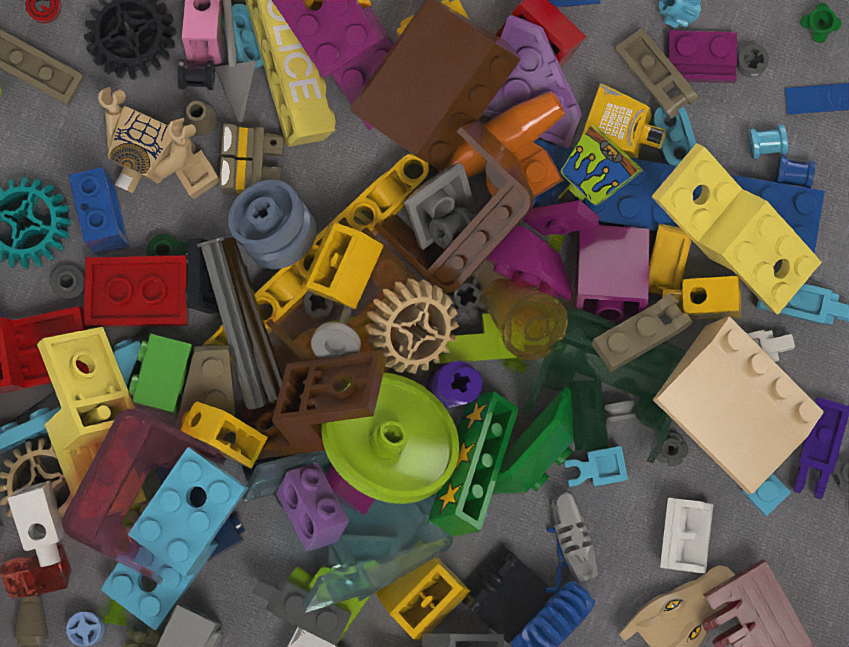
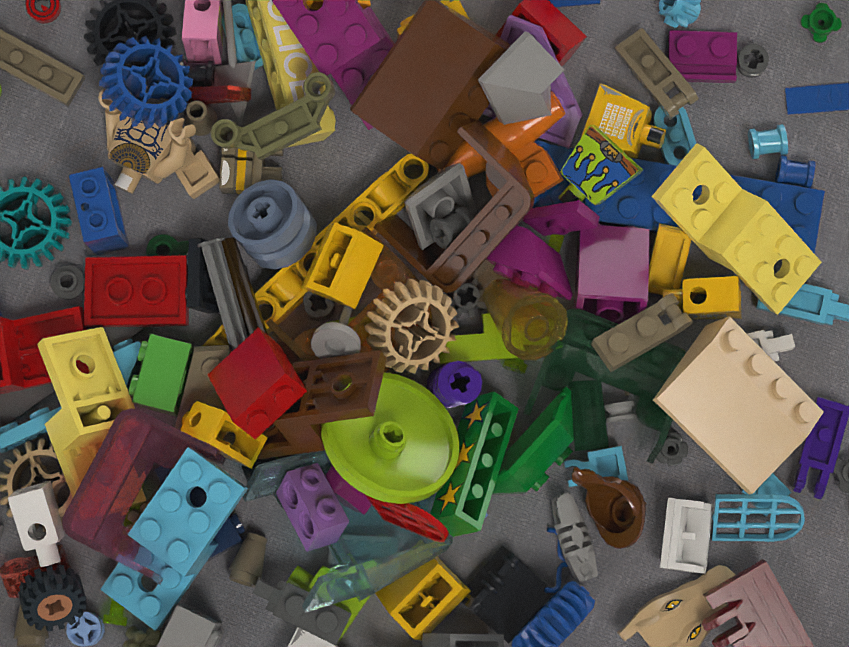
none -> black wheel [18,565,87,631]
none -> blue gear [99,36,193,130]
none -> clear red tile [187,85,251,104]
none -> red brick [207,327,307,439]
none -> olive plate [211,72,335,160]
none -> dark tan cone [228,533,267,587]
none -> red window [364,494,449,542]
none -> light grey slope [478,31,565,125]
none -> reddish brown piece [572,467,647,549]
none -> medium azure window [711,494,805,542]

